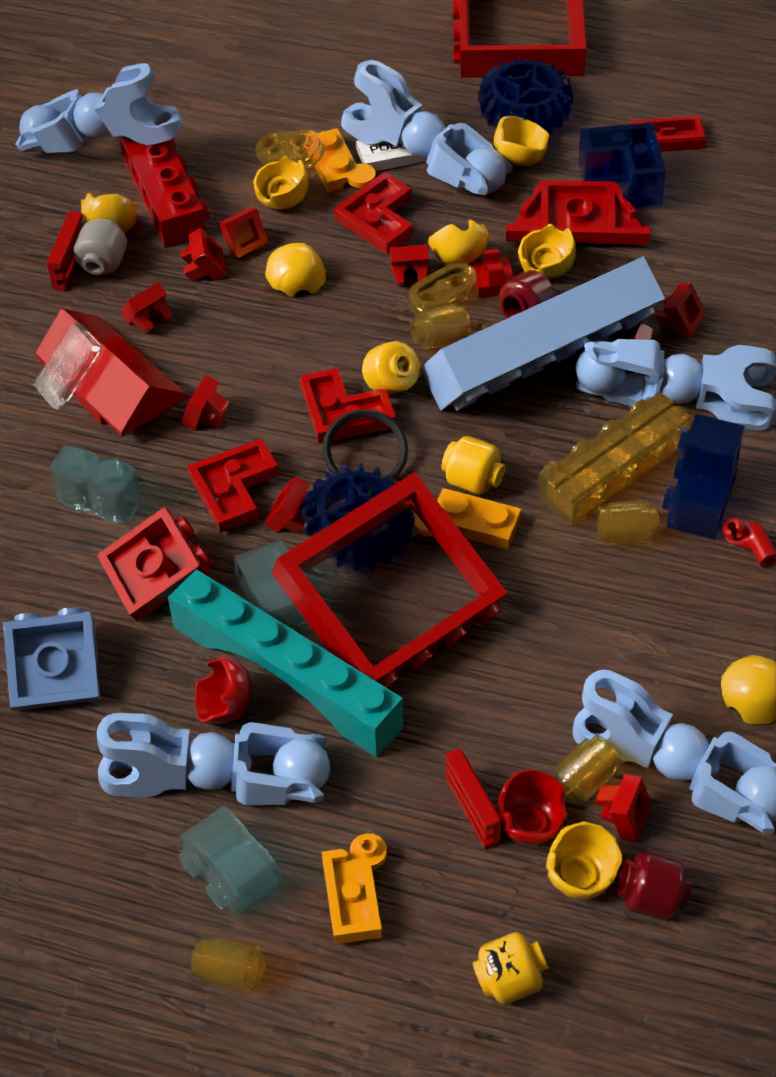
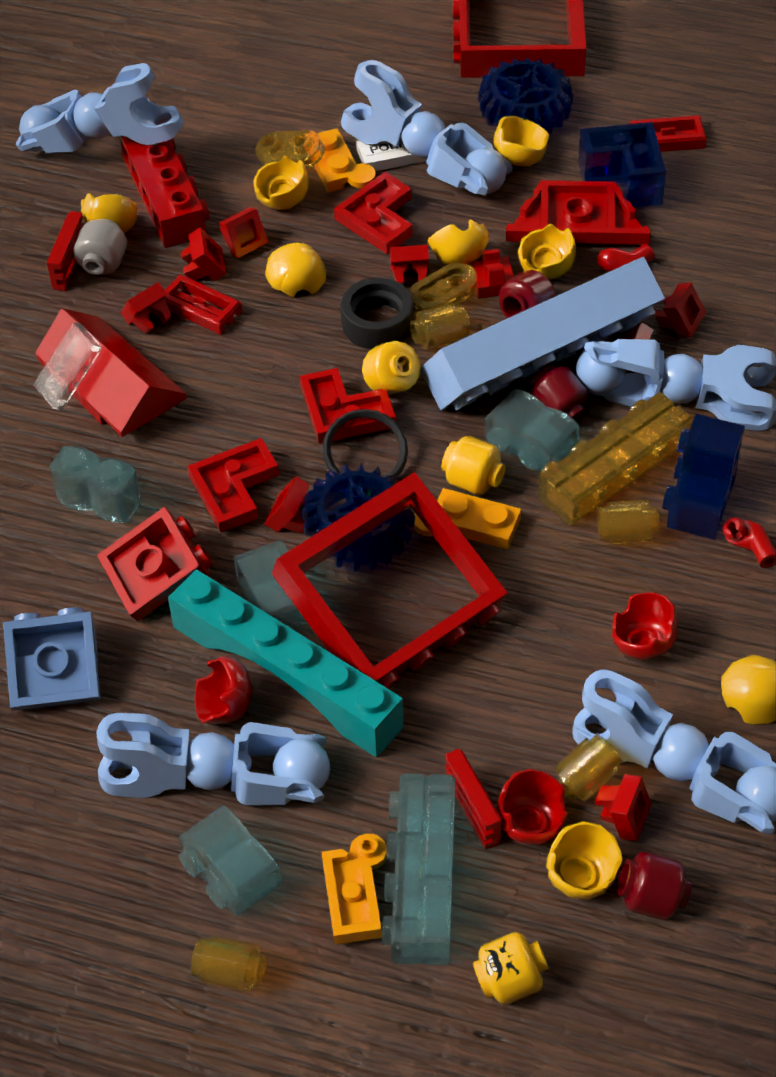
red tile [181,374,231,431] -> none
none -> red tile [165,274,243,335]
none -> black tyre [340,277,414,349]
none -> clear light blue brick [382,773,455,965]
none -> clear light blue brick [484,389,579,474]
none -> dark red head [529,365,588,425]
none -> red arm [597,244,655,272]
none -> red hair [612,592,678,660]

